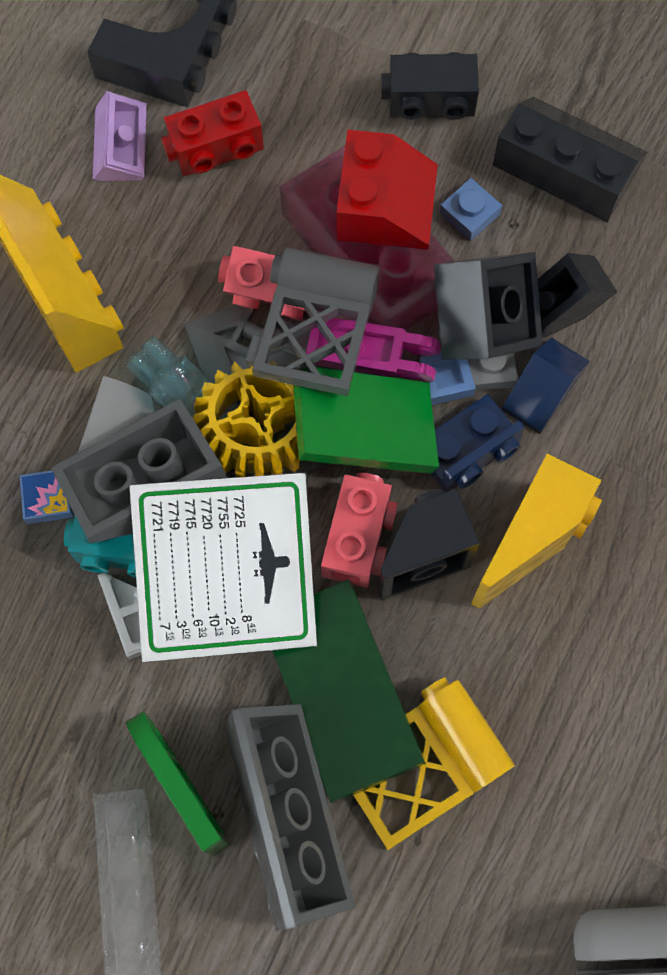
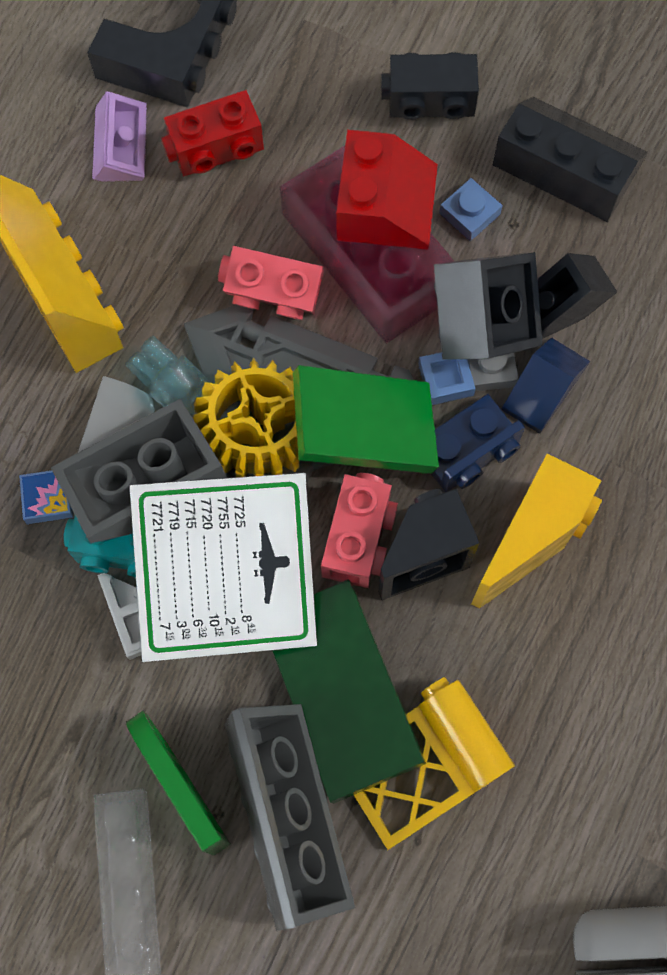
dark grey piece [245,247,380,396] -> none
dark pink hinge [306,318,441,383] -> none

